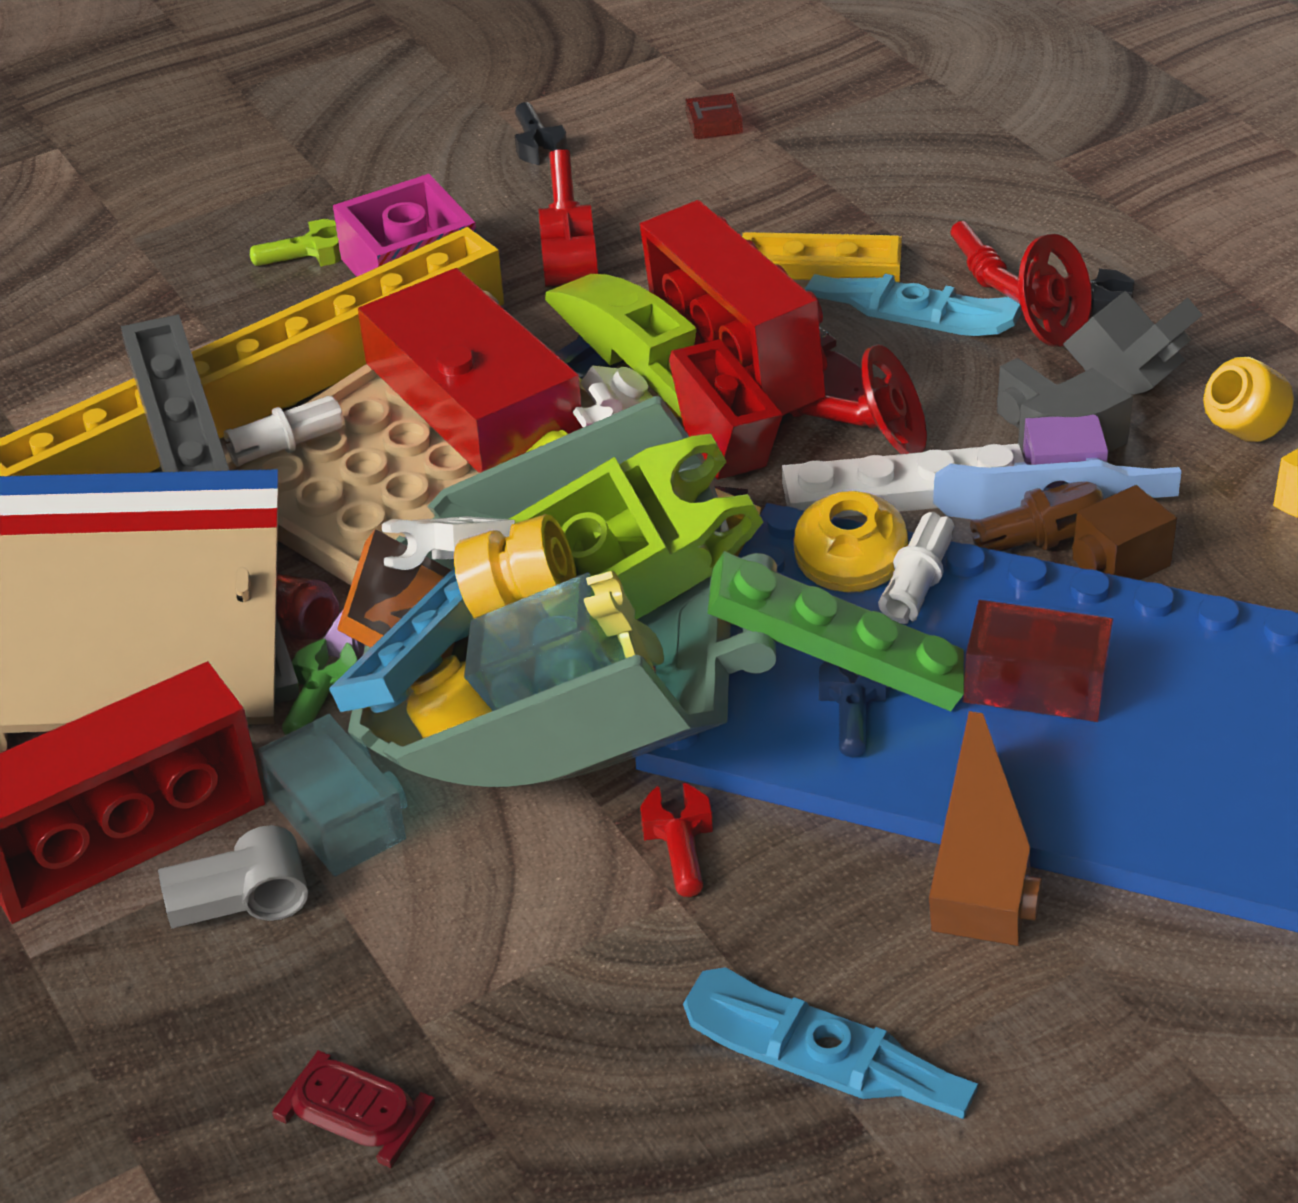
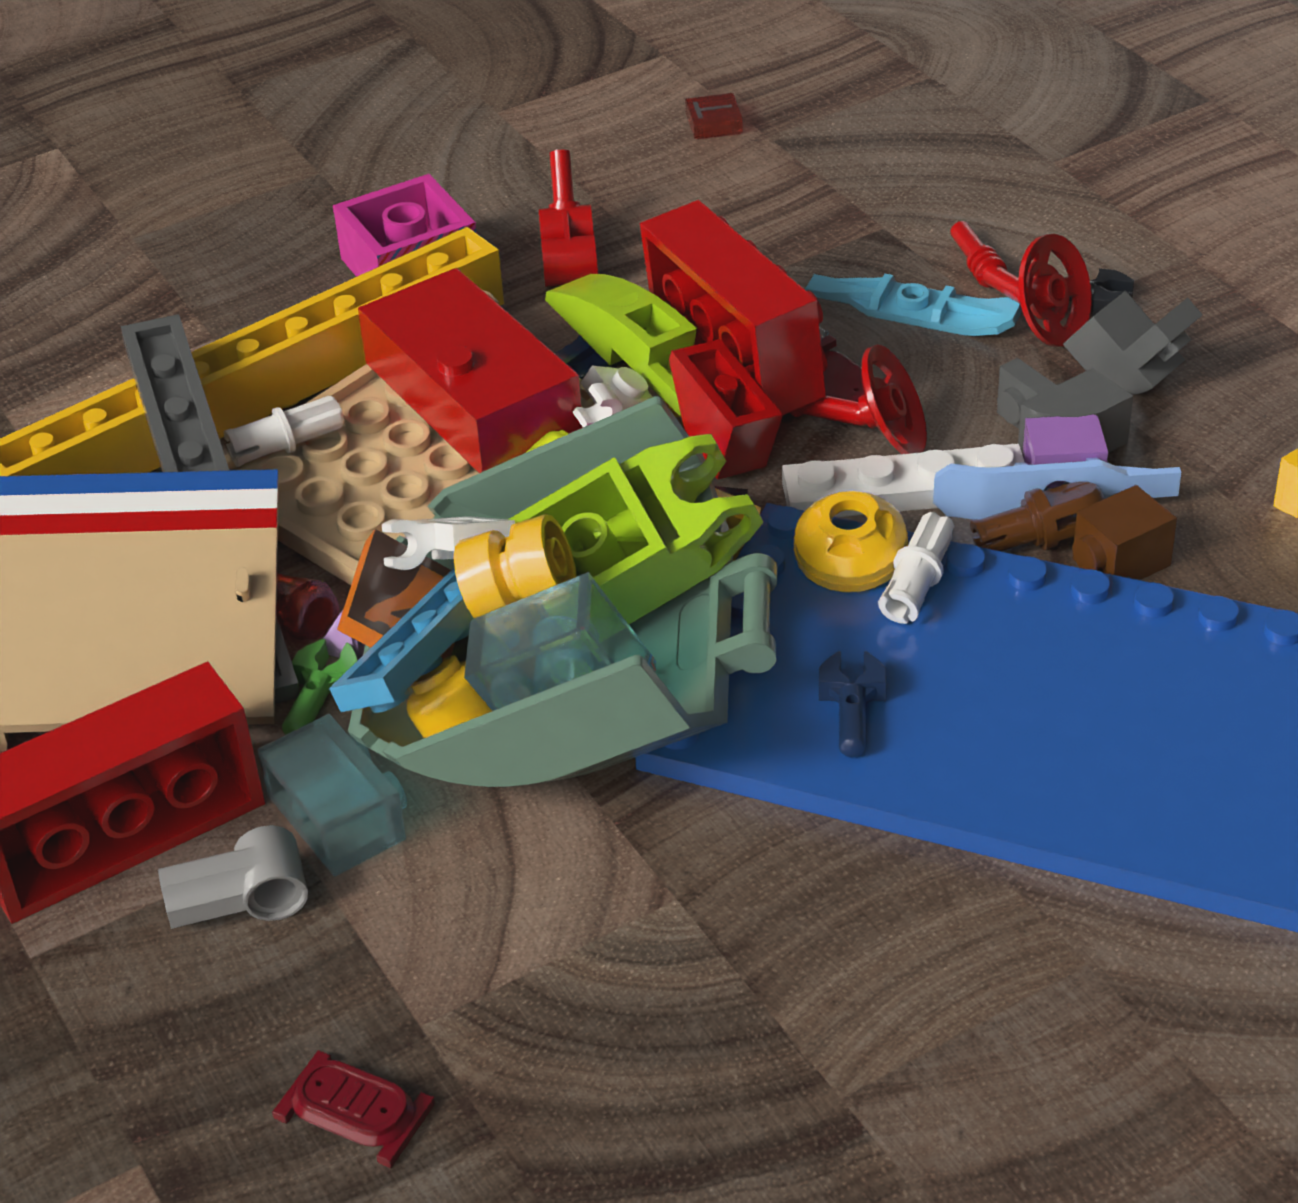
lime bar [250,219,342,267] -> none
black bar [514,102,567,165] -> none
light yellow piece [584,571,664,672] -> none
red bar [640,783,713,897] -> none
dark azure piece [683,967,978,1119] -> none
bright green plate [707,551,964,711] -> none
yellow tile [742,232,902,282] -> none
dark orange slope [929,711,1042,946] -> none
clear red brick [963,600,1113,722] -> none
yellow head [1203,357,1294,442] -> none

